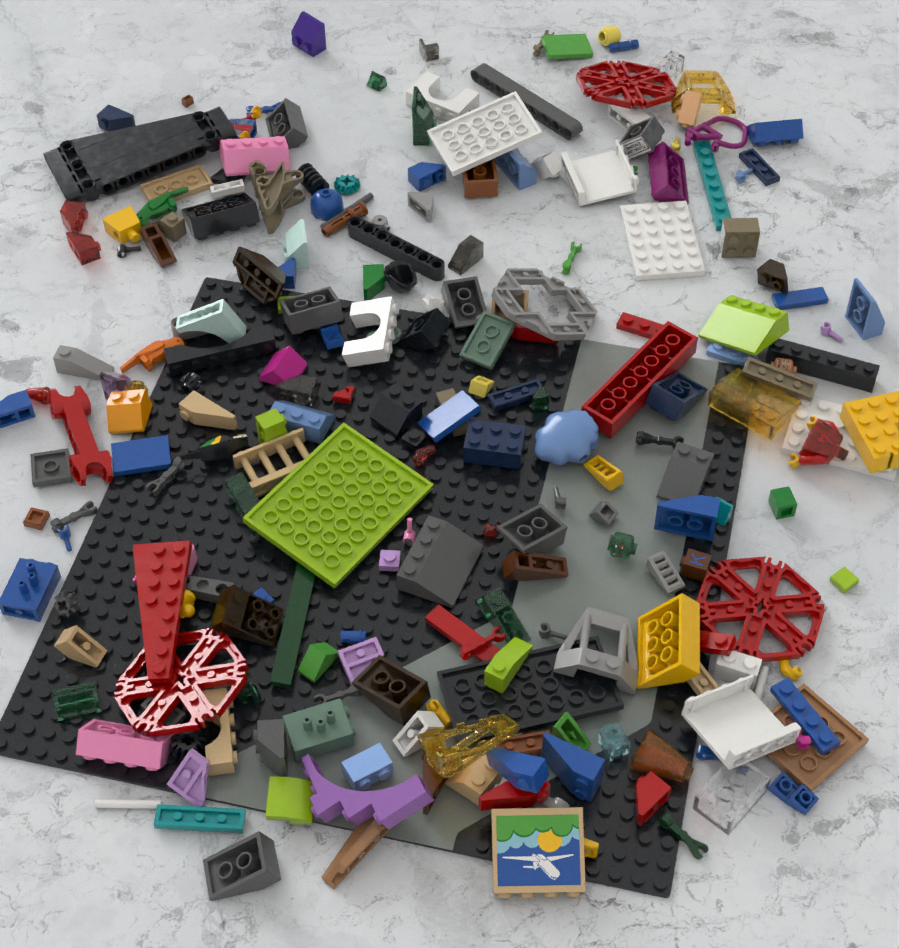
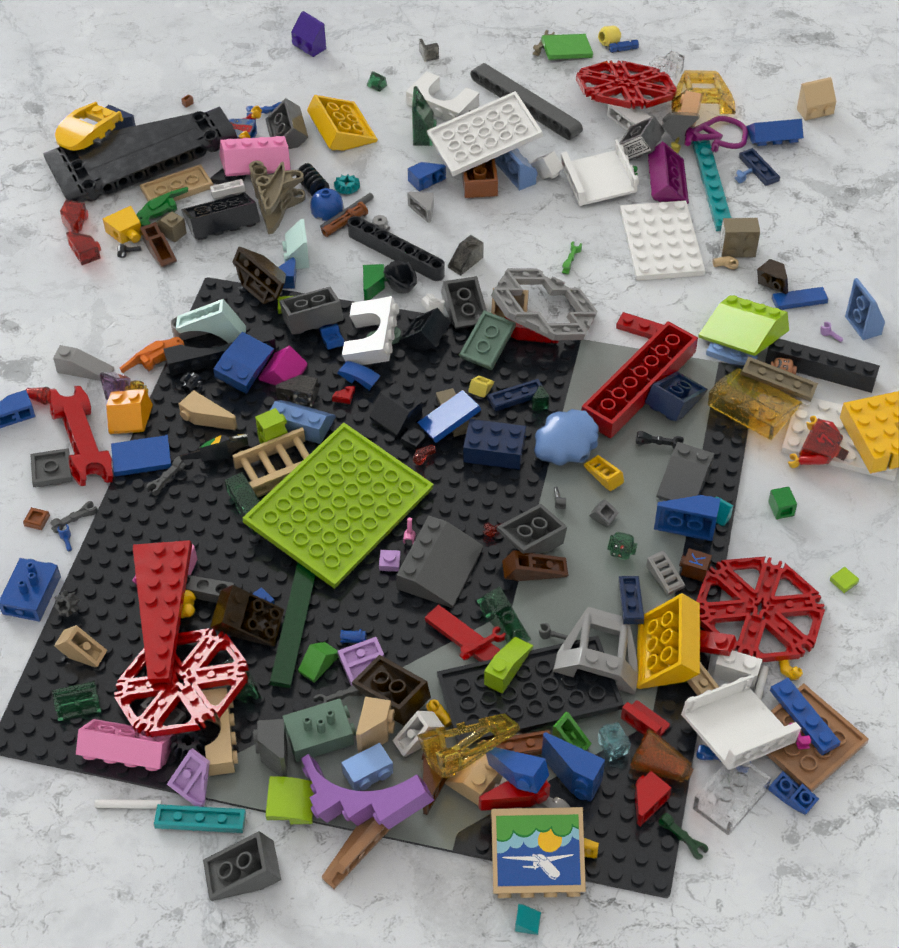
none -> yellow slope [55,102,123,150]
none -> blue slope [214,332,274,394]
none -> yellow slope [307,95,378,151]
none -> blue slope [337,361,380,390]
none -> tan slope [356,697,395,753]
none -> teal slope [515,904,541,935]
none -> dark blue tile [618,576,644,624]
none -> red panel [621,700,670,743]
none -> dark grey slope [661,112,700,140]
none -> tan arm [713,256,739,269]
none -> tan slope [797,77,836,121]

